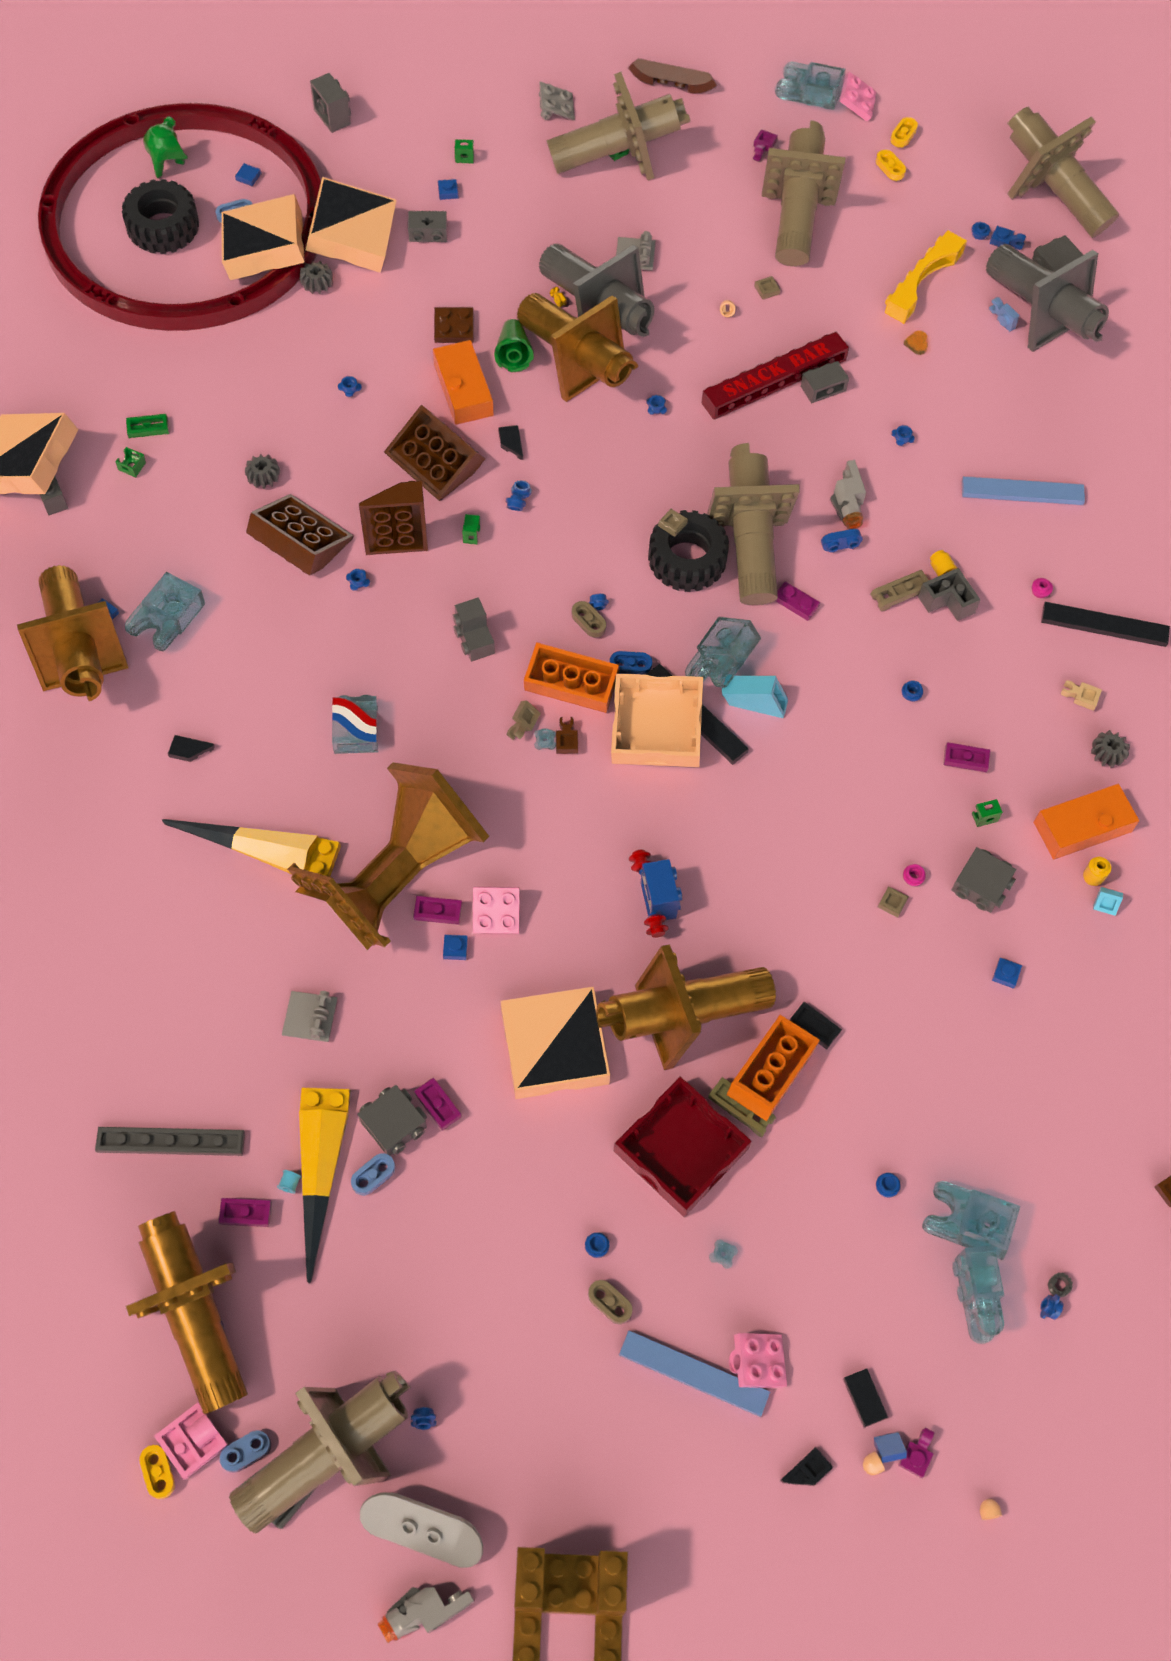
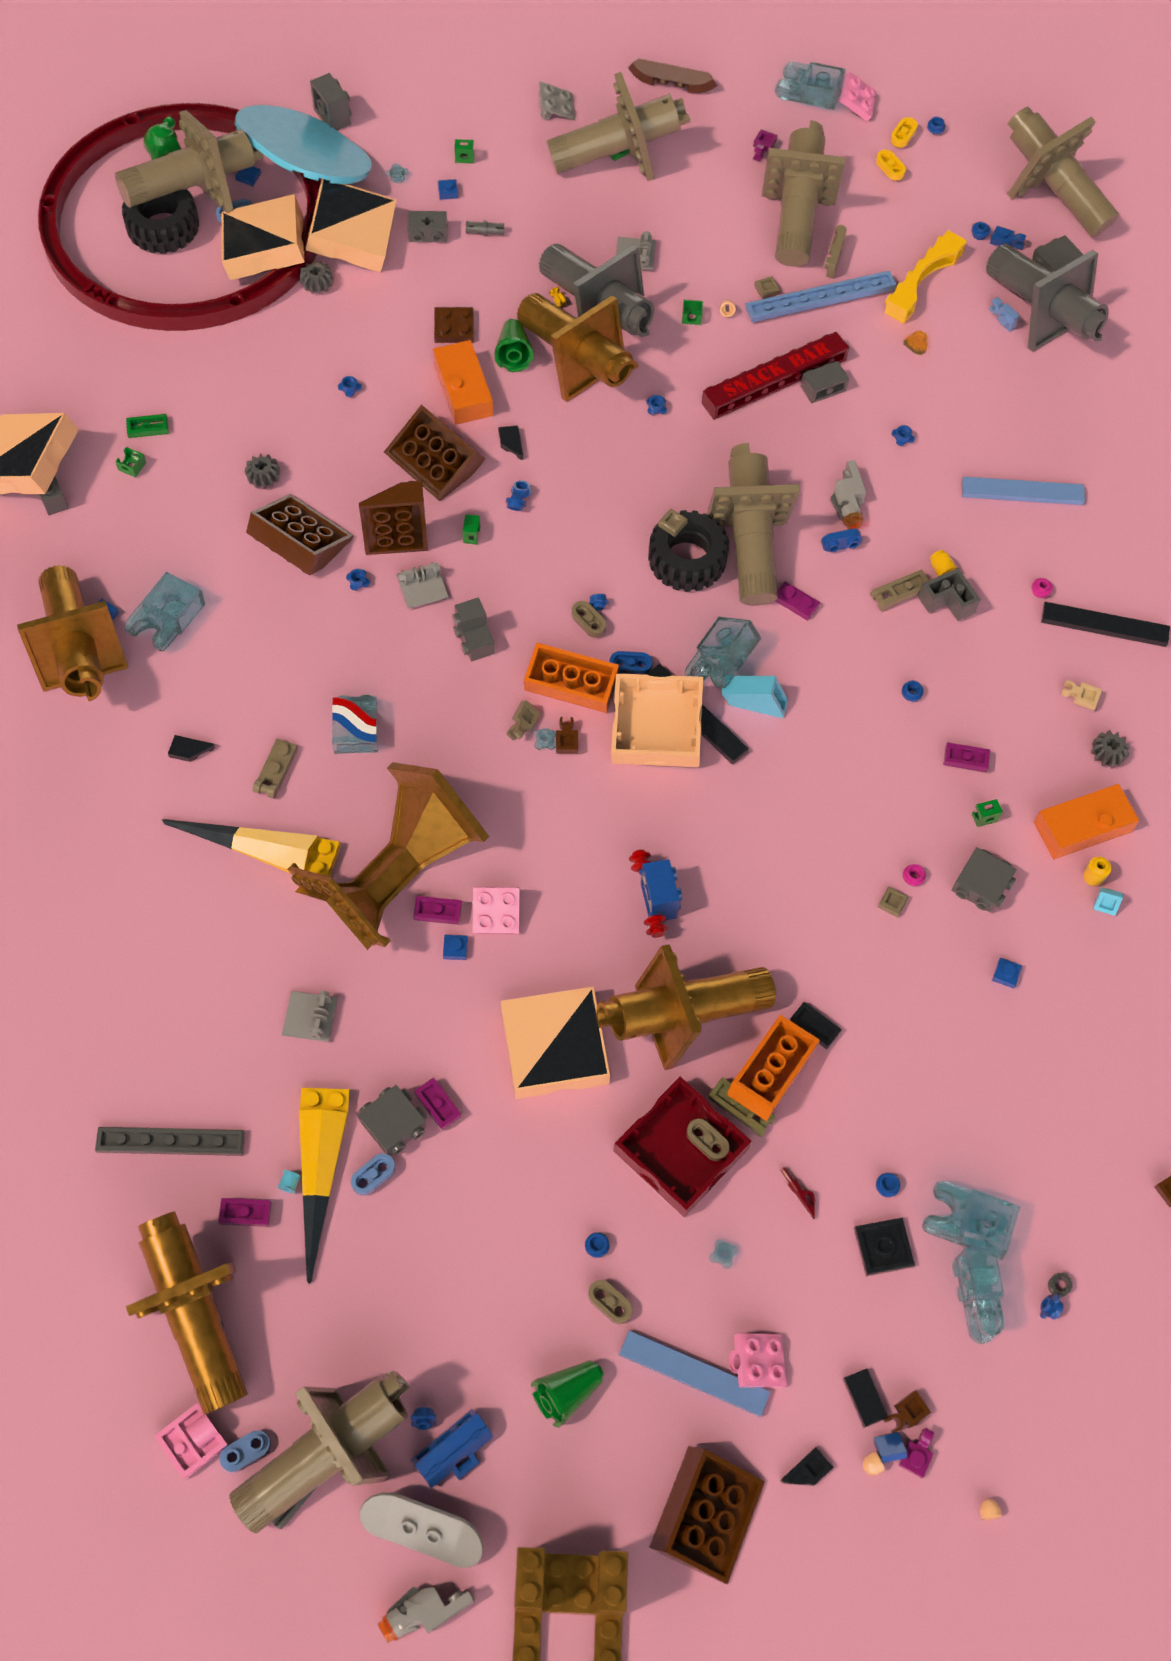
yellow plate [139,1445,175,1499] -> none
none -> dark tan piece [115,110,264,213]
none -> medium azure tile [235,105,372,184]
none -> dark tan plate [253,739,298,798]
none -> clear light blue plate [386,164,408,183]
none -> light grey hinge [396,562,449,609]
none -> blue piece [411,1409,494,1488]
none -> dark grey pin [466,220,504,236]
none -> green cone [531,1360,604,1428]
none -> reddish brown slope [649,1446,765,1585]
none -> green piece [682,300,703,325]
none -> dark tan plate [686,1119,729,1161]
none -> medium blue plate [745,271,896,323]
none -> dark red hand [780,1167,815,1219]
none -> dark tan plate [824,225,847,278]
none -> black tile [854,1218,915,1277]
none -> reddish brown plate [884,1390,931,1433]
none -> blue plate [927,116,946,134]

